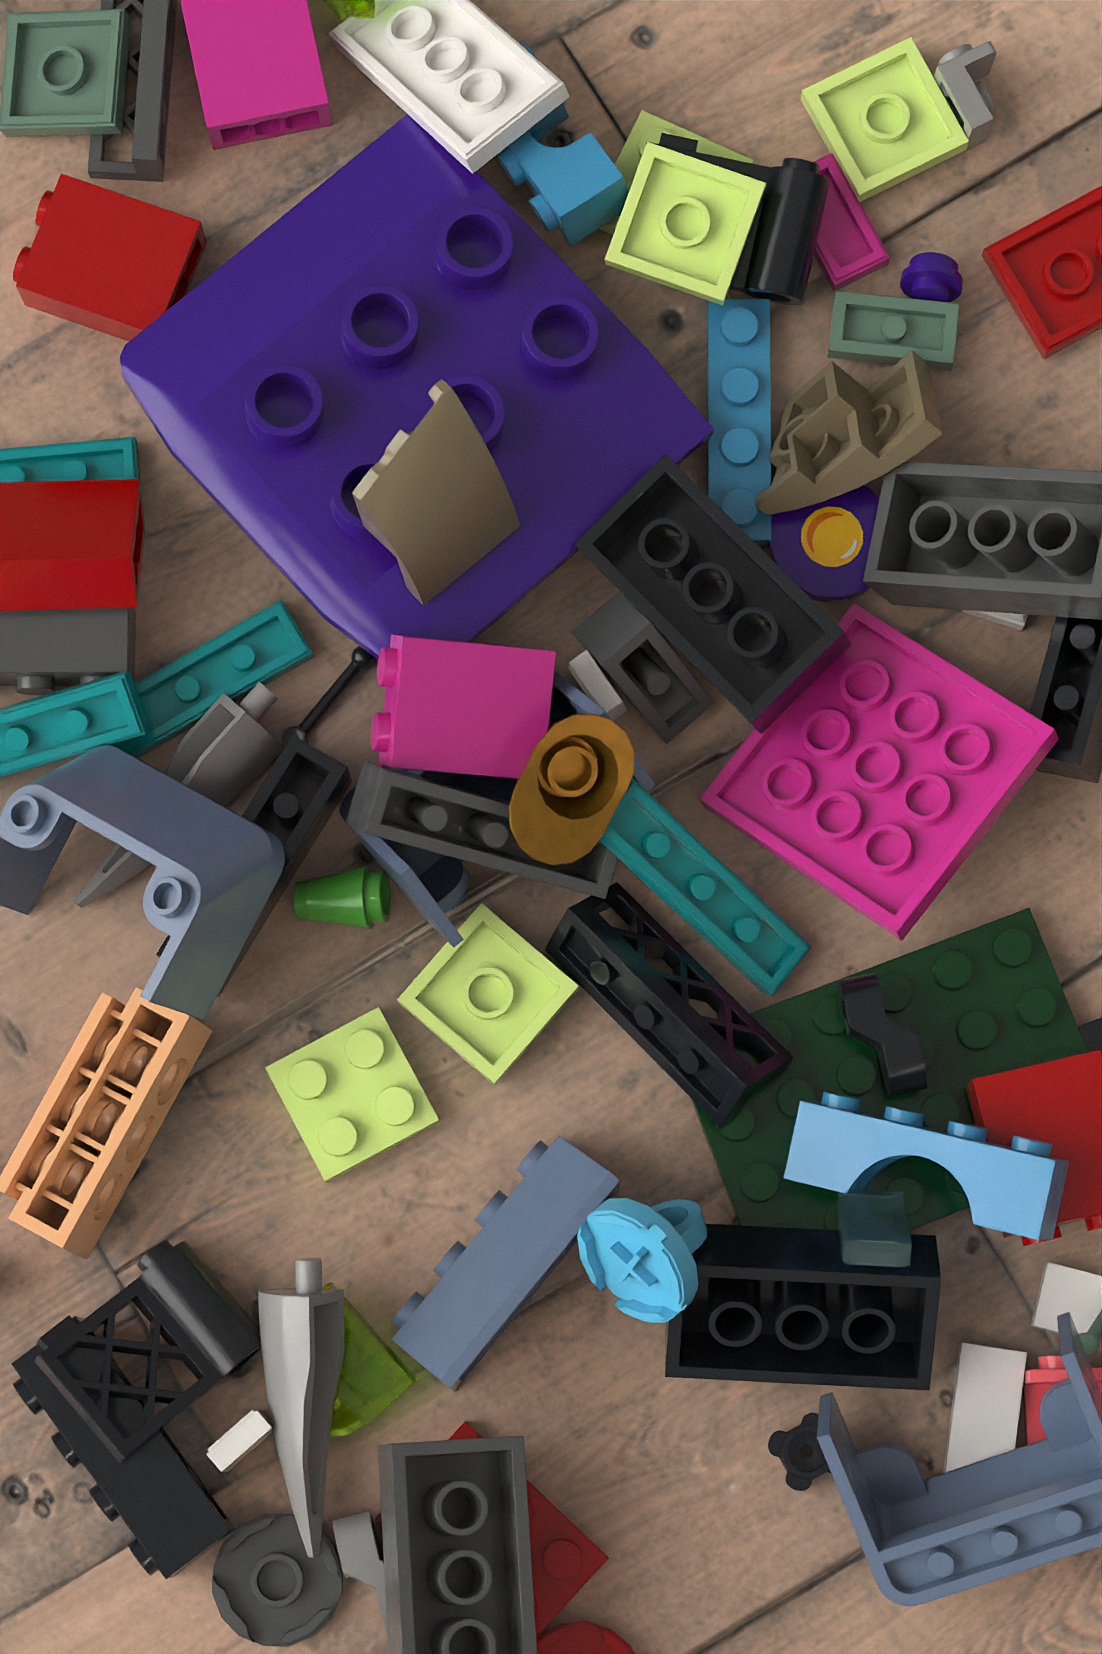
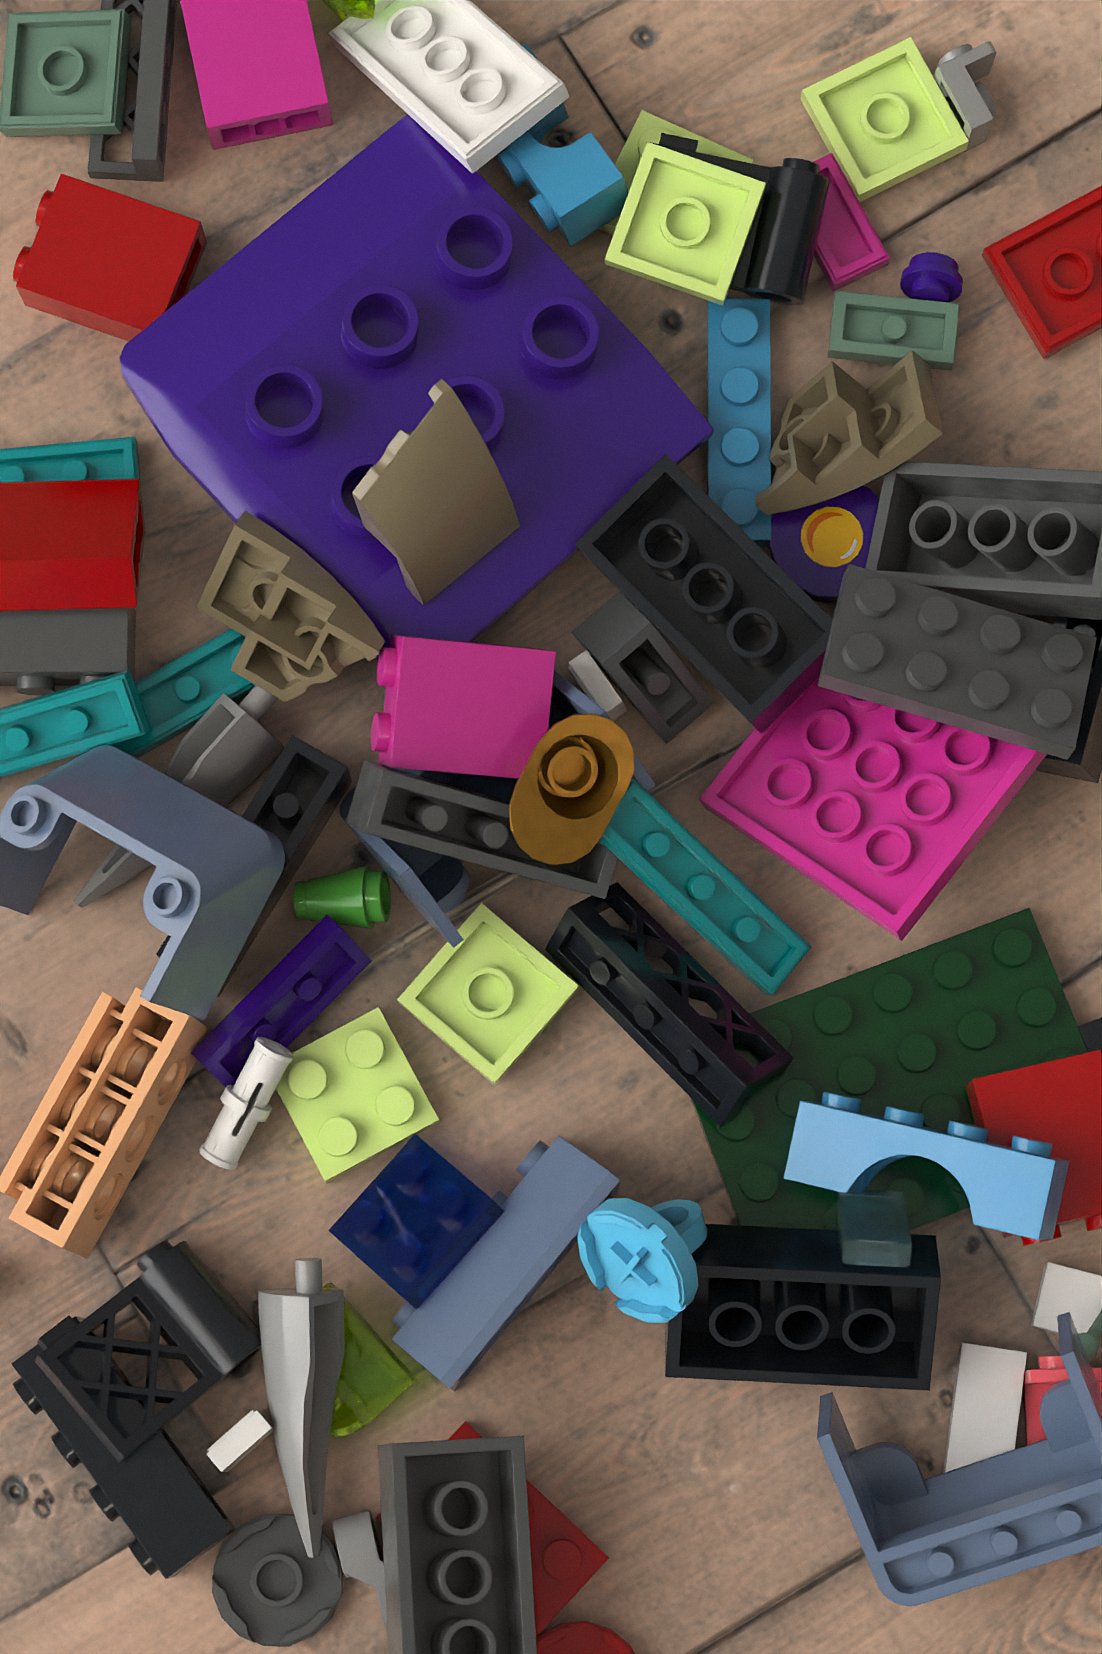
black hinge [282,646,376,746] -> none
black plate [768,1413,831,1491] -> none
black piece [837,973,927,1096] -> none
none -> dark purple plate [191,915,372,1088]
none -> dark tan slope [196,510,385,702]
none -> white pin [199,1037,294,1170]
none -> clear blue plate [328,1134,505,1310]
none -> dark grey plate [818,564,1097,760]

